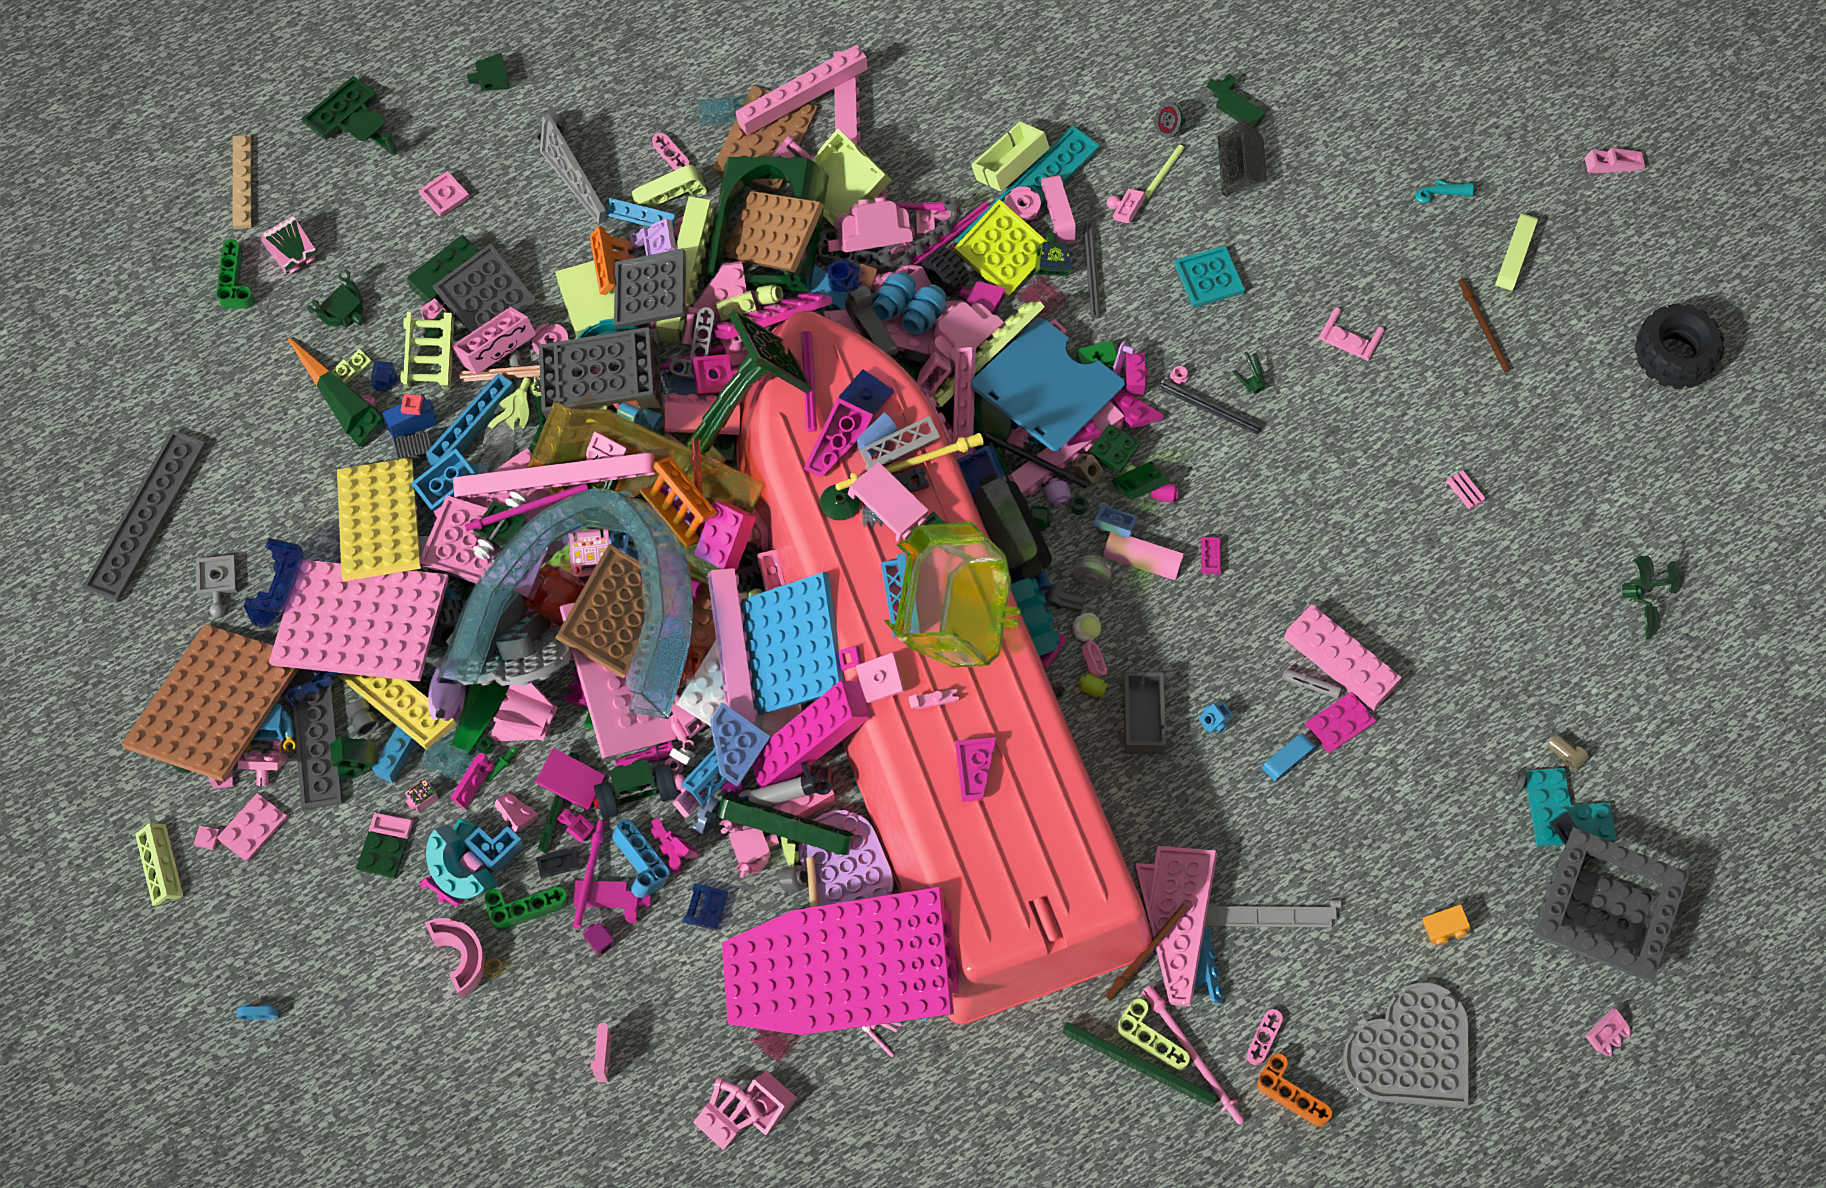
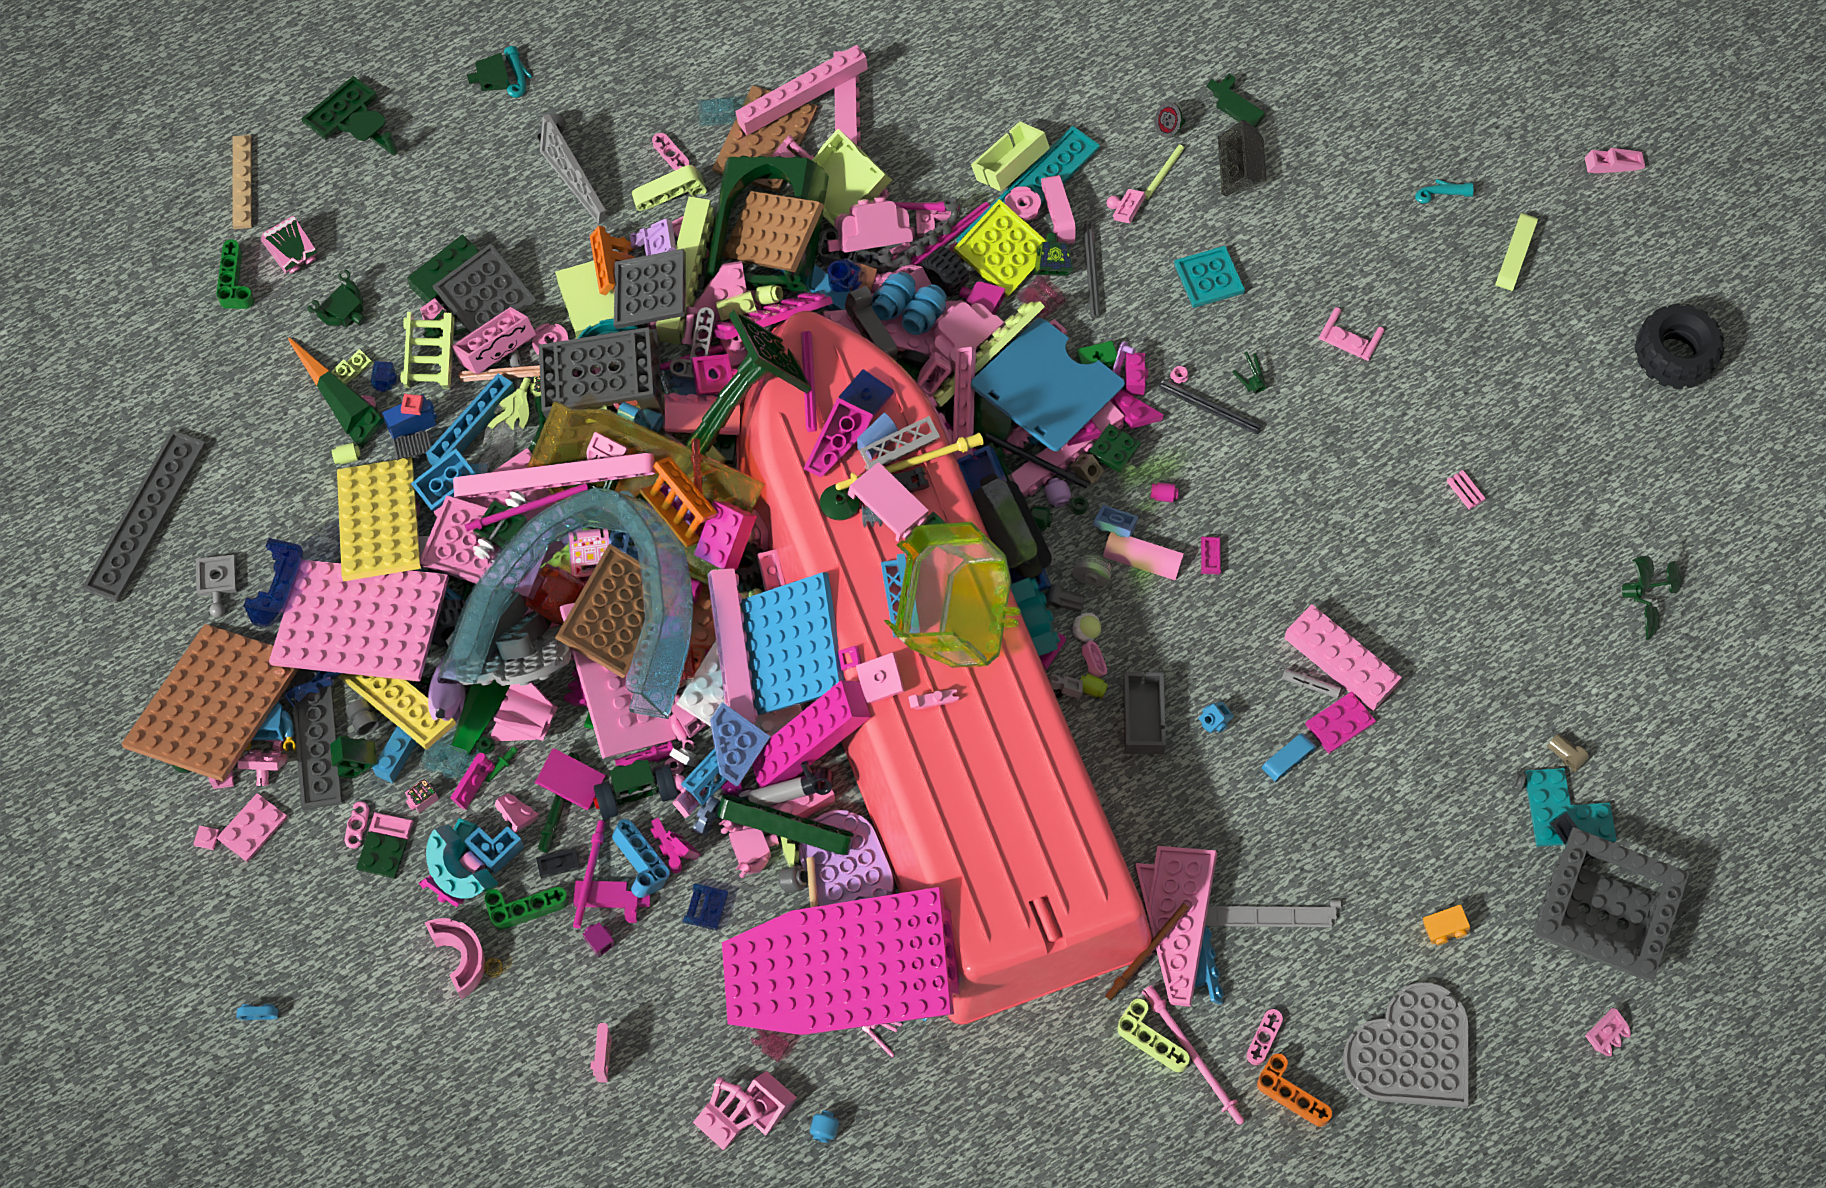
yellowish green fence [135,823,183,906] -> none
bright pink plate [419,171,470,217] -> none
dark pink plate [557,809,594,843] -> none
dark azure plate [605,198,677,232] -> none
dark pink wing [955,737,996,802] -> none
dark green tile [1063,1022,1217,1108] -> none
dark green container [1112,461,1170,500] -> none
reddish brown bar [1458,278,1511,372] -> none
none -> yellowish green brick [332,443,361,465]
none -> bright pink piece [345,801,370,849]
none -> teal plant [504,46,532,98]
none -> dark azure head [810,1110,839,1143]
none -> light grey plate [1049,674,1083,699]

